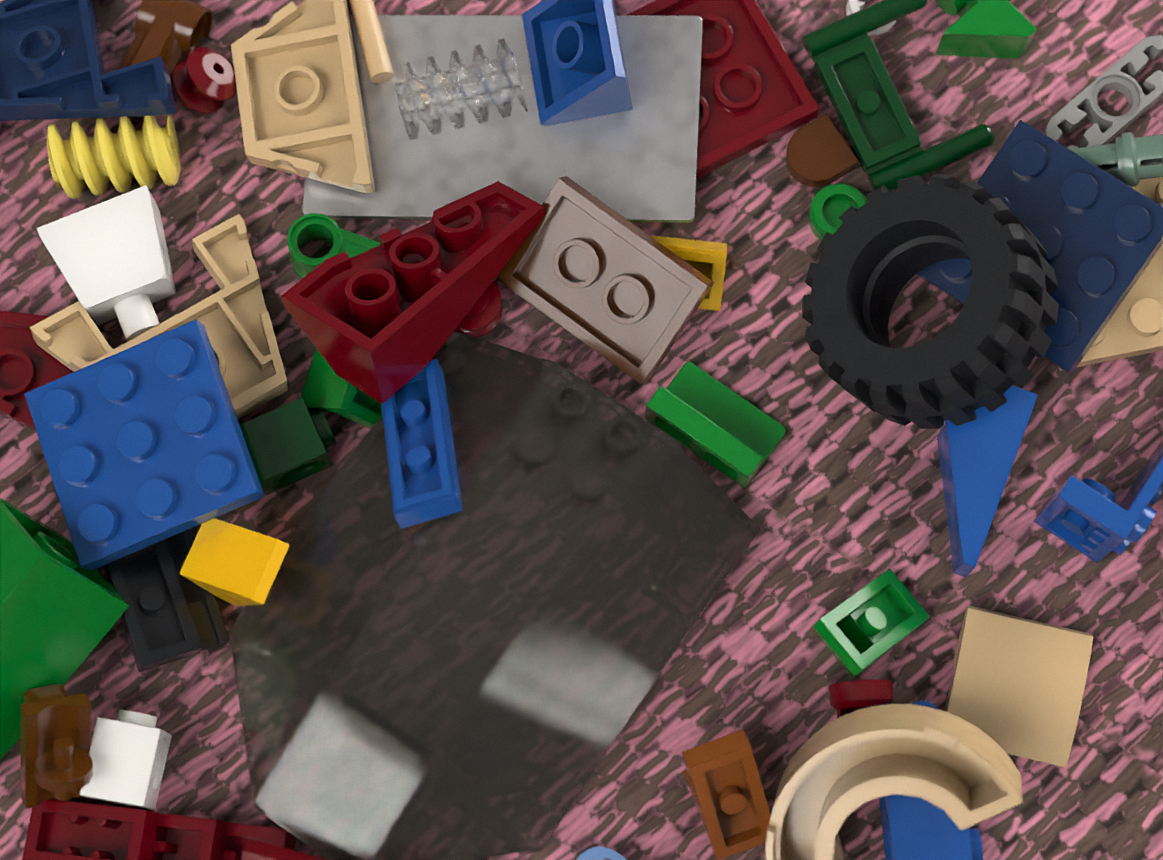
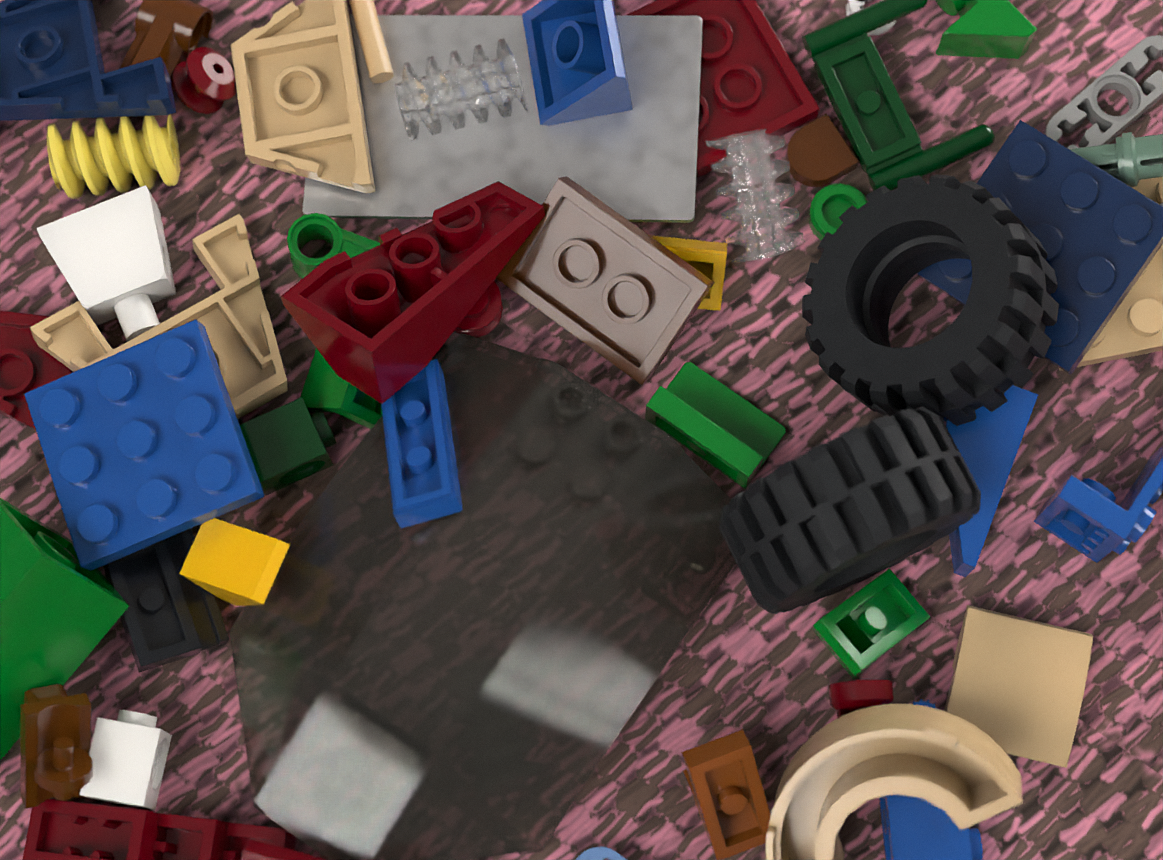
none -> clear piece [706,129,805,262]
none -> black tyre [720,407,981,614]

